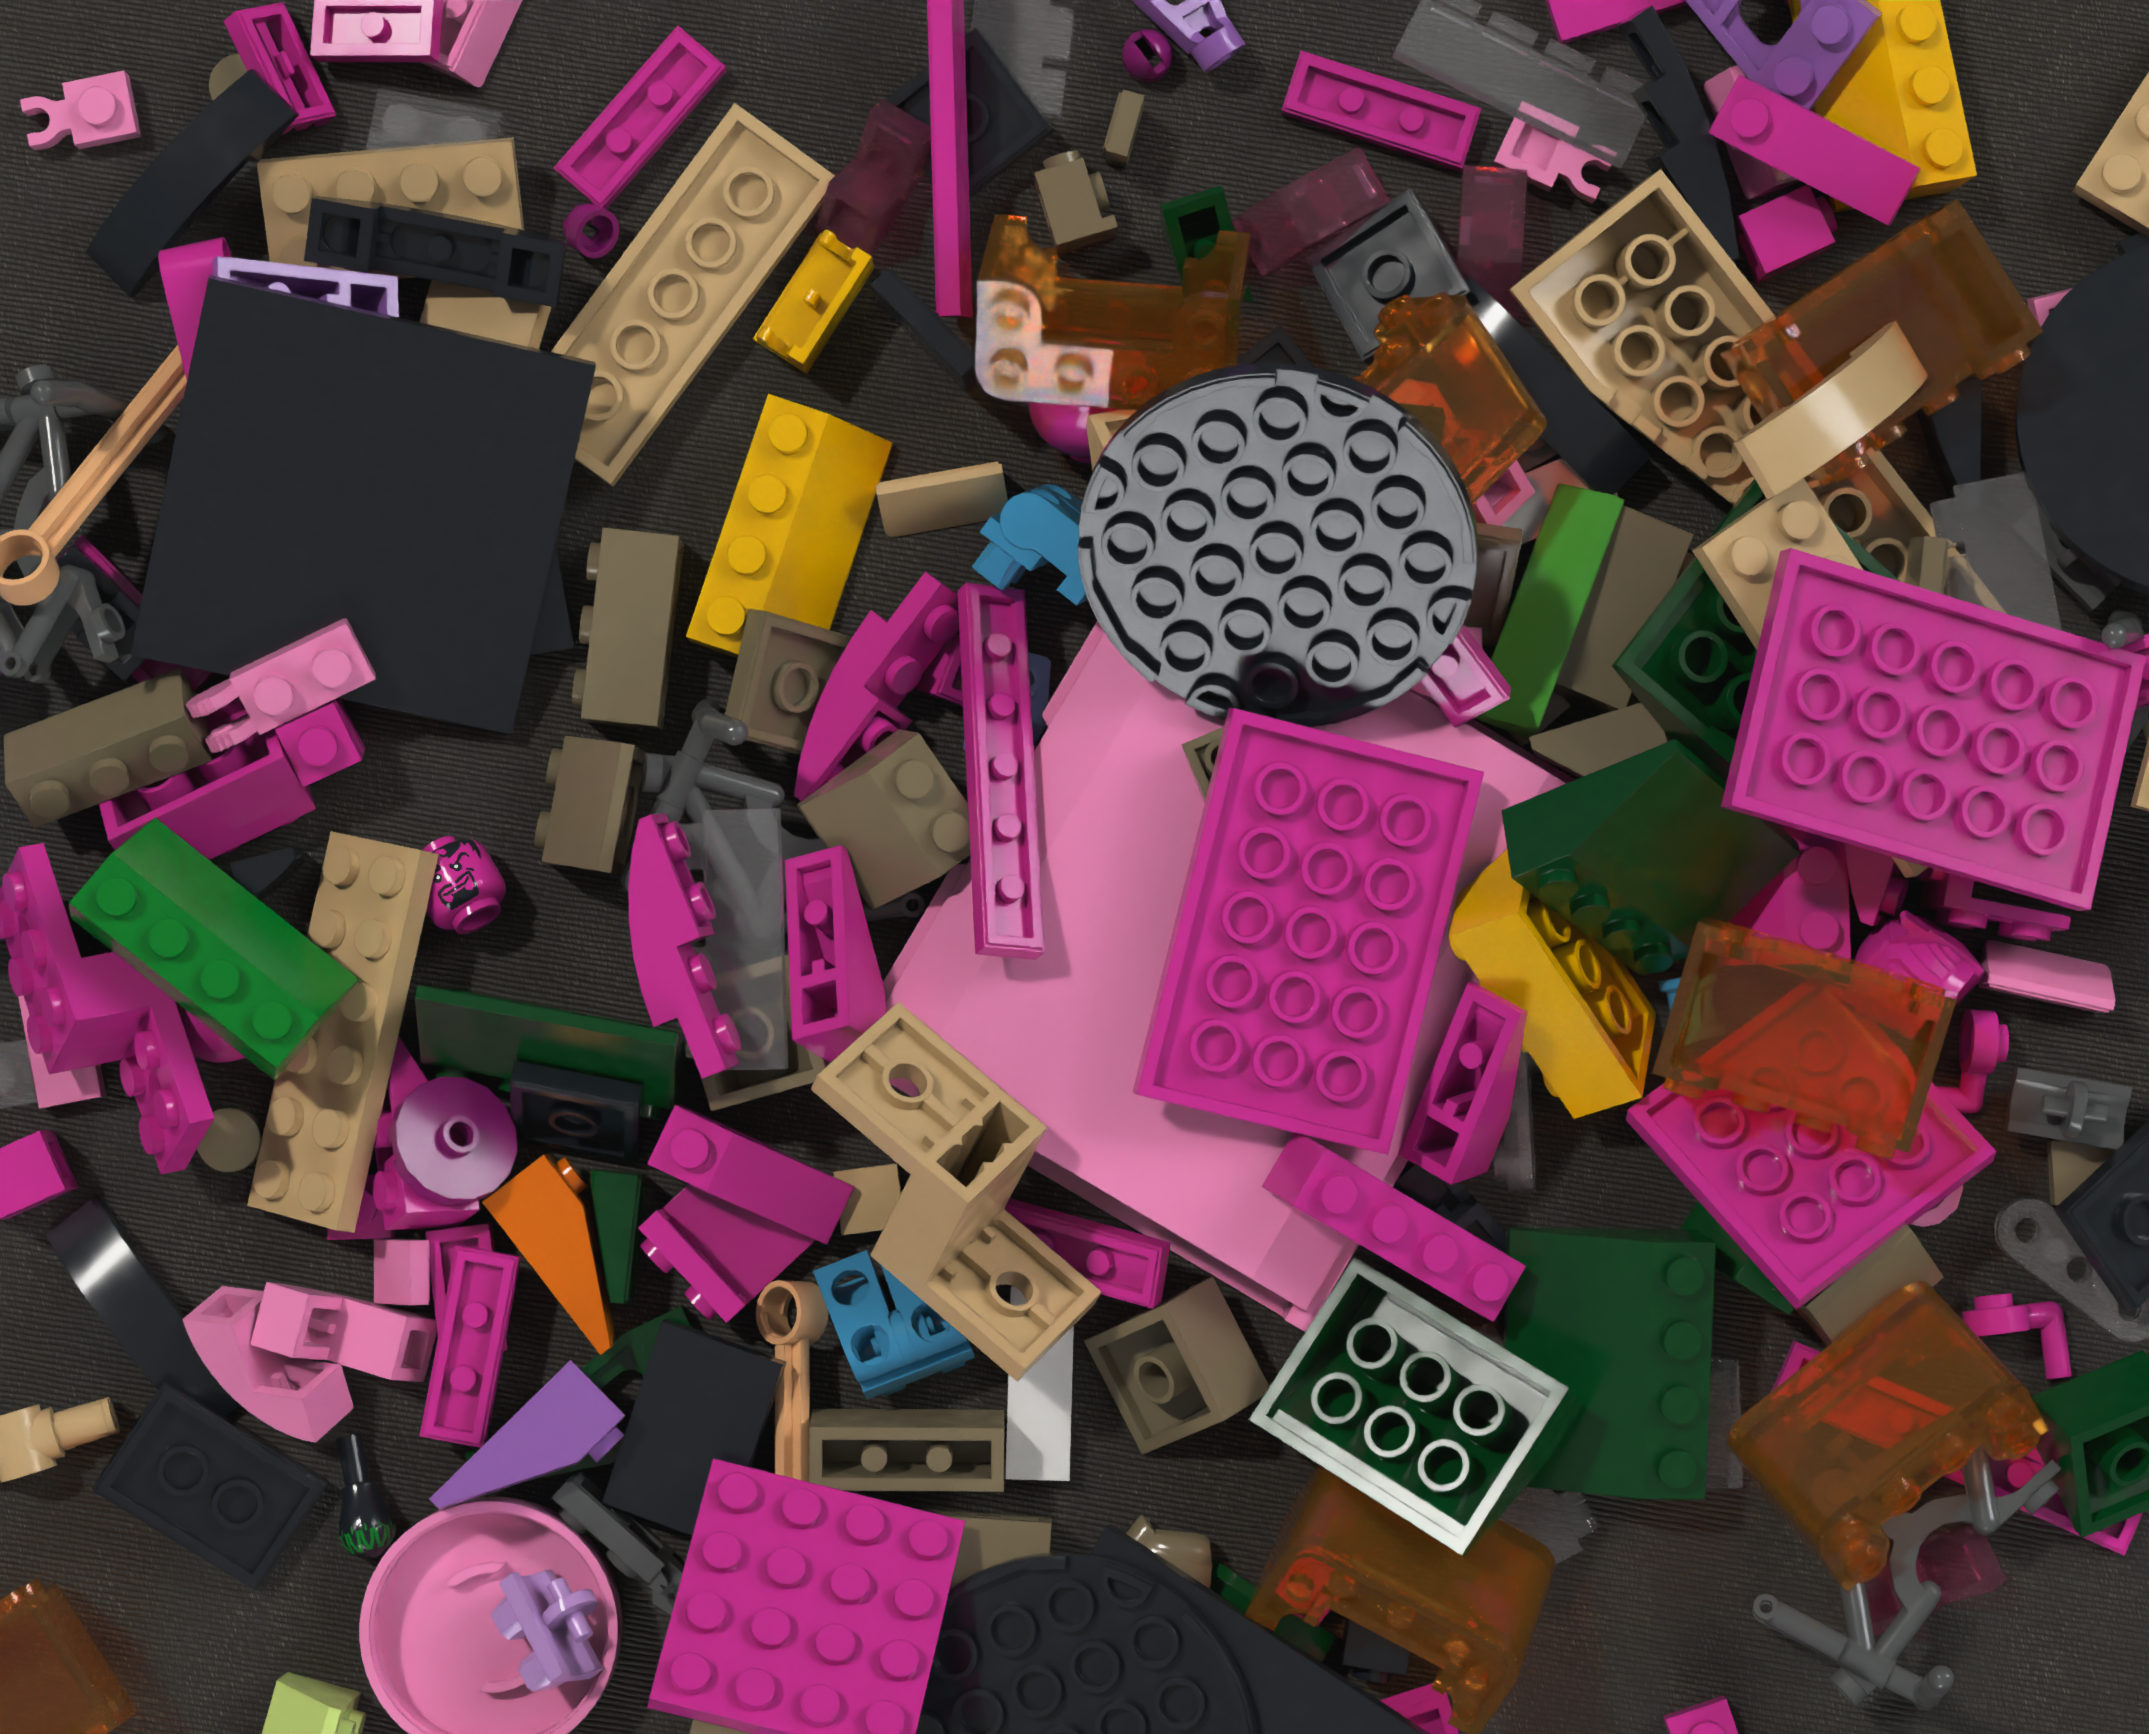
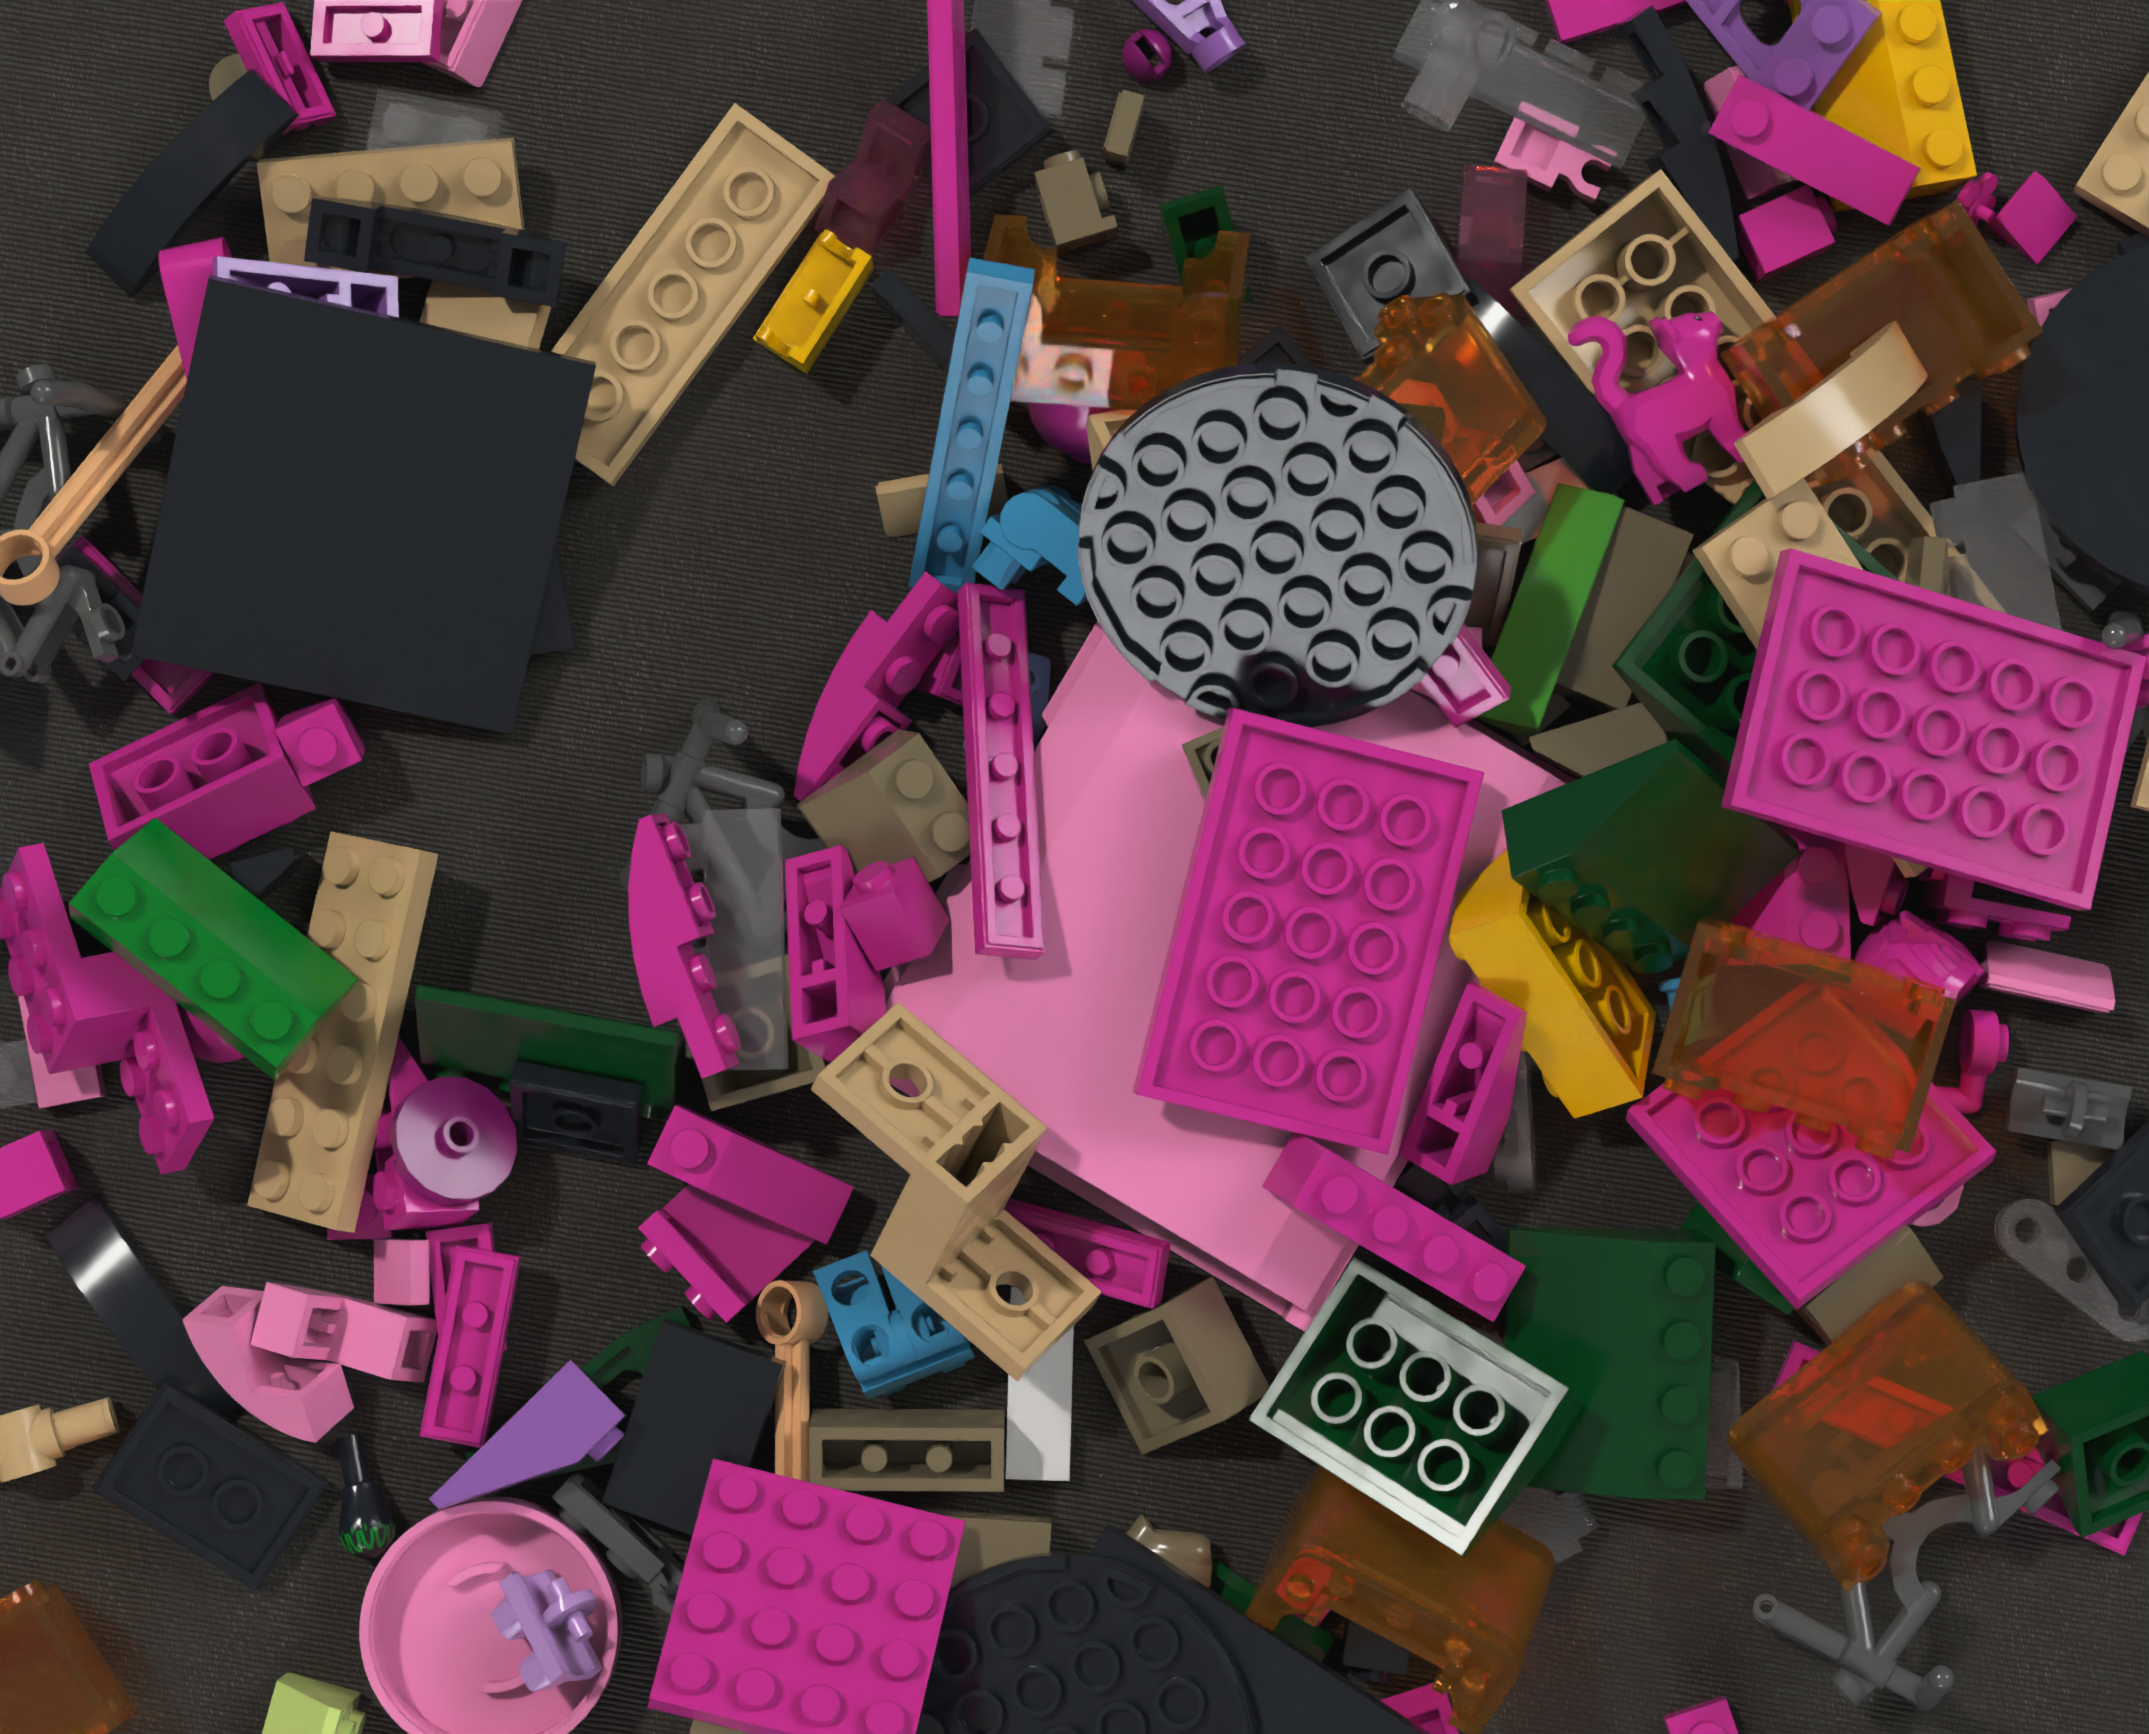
dark tan brick [3,668,212,828] -> none
bright pink plate [20,71,141,151] -> none
bright pink hinge [185,618,376,753] -> none
dark tan tile [197,1108,263,1172] -> none
dark pink head [423,836,506,934] -> none
orange slope [482,1153,616,1355] -> none
dark tan slope [534,736,646,877] -> none
dark pink tile [553,26,727,209] -> none
magenta hinge [563,203,619,258] -> none
dark tan brick [572,527,684,731] -> none
dark green slope [590,1169,648,1304] -> none
yellow slope [686,394,893,658] -> none
dark tan tile [725,609,852,756] -> none
tan tile [833,1163,902,1235] -> none
clear pink slope [1232,148,1390,277] -> none
dark pink tile [1280,51,1482,172] -> none
clear pink slope [1862,1525,2007,1635] -> none
dark pink plate [1962,1293,2072,1379] -> none
none -> dark pink brick [839,857,950,972]
none -> dark azure plate [909,257,1035,593]
none -> clear piece [1401,0,1516,133]
none -> dark pink animal [1568,311,1748,506]
none -> dark pink plant [1946,172,1998,241]
none -> dark pink slope [1987,170,2078,266]

